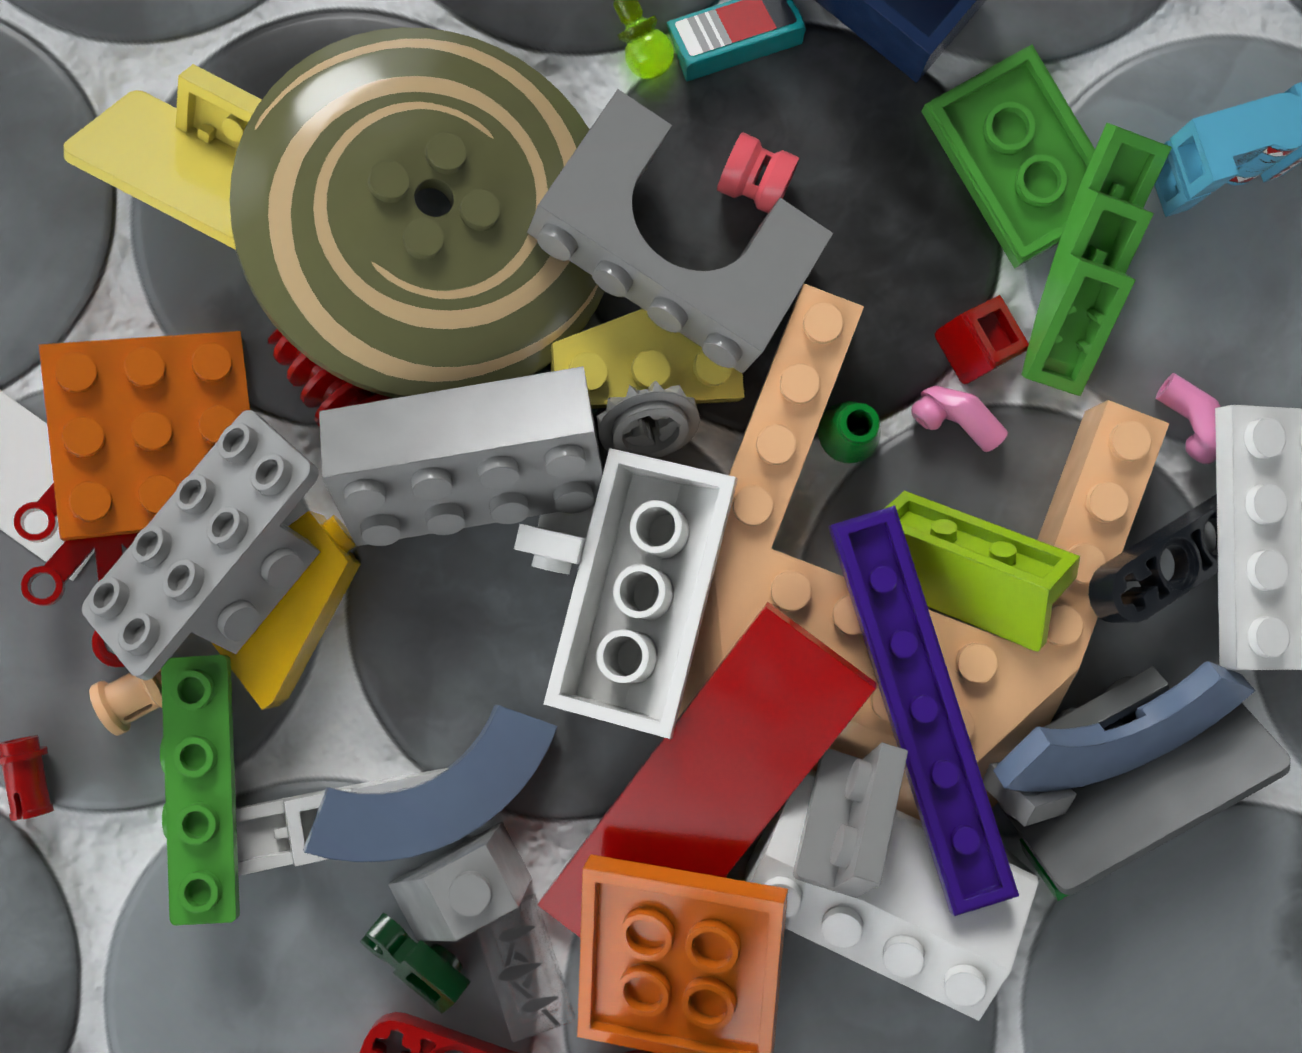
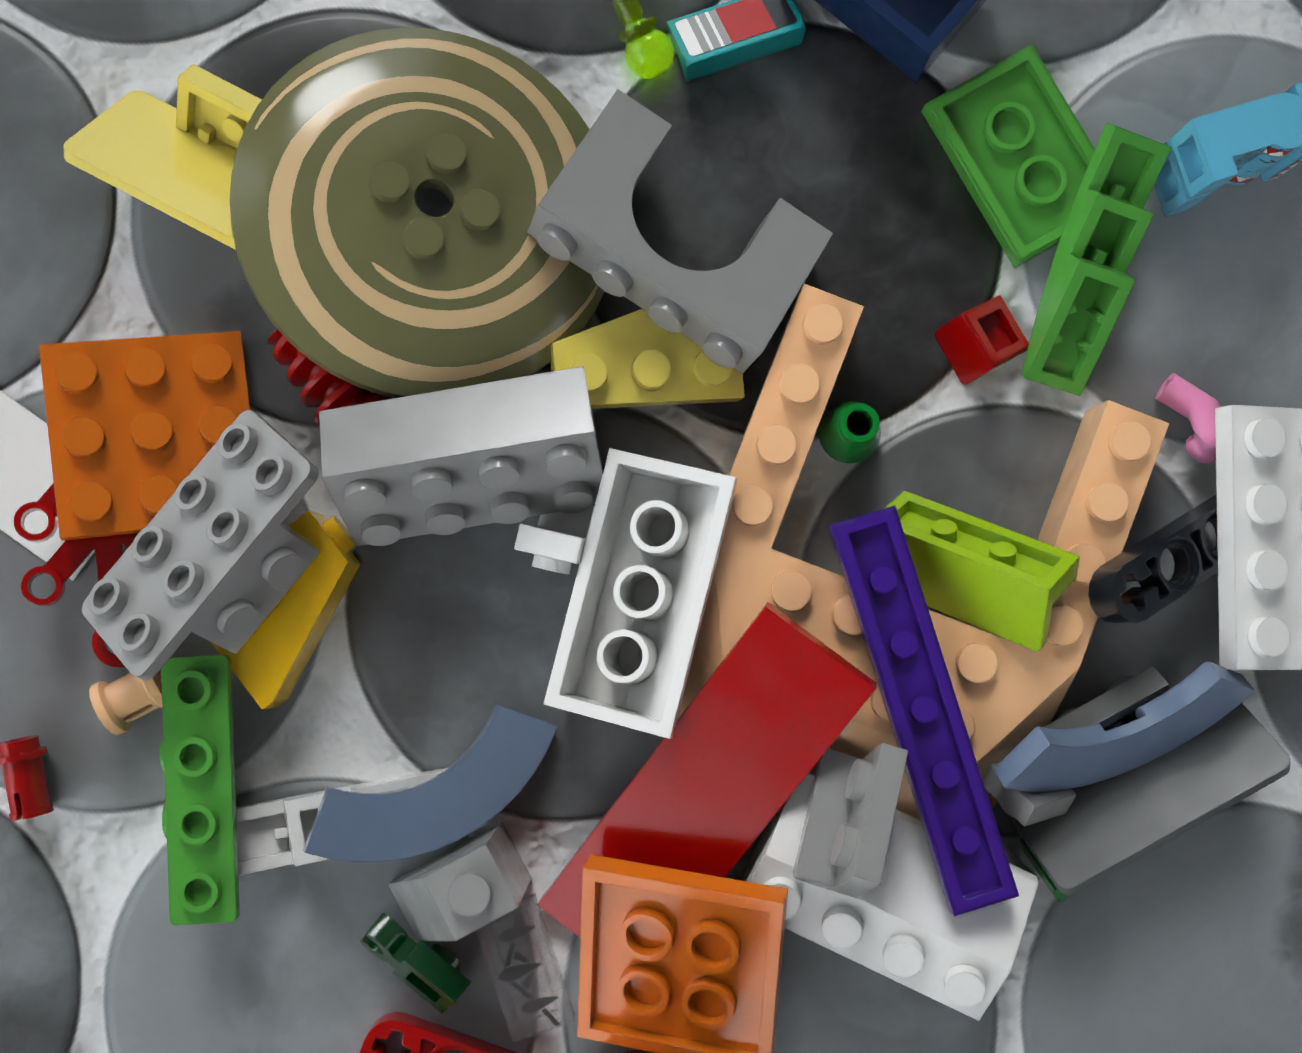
light grey gear [597,381,700,459] -> none
coral wheel [717,132,800,214] -> none
bright pink arm [911,386,1008,452] -> none

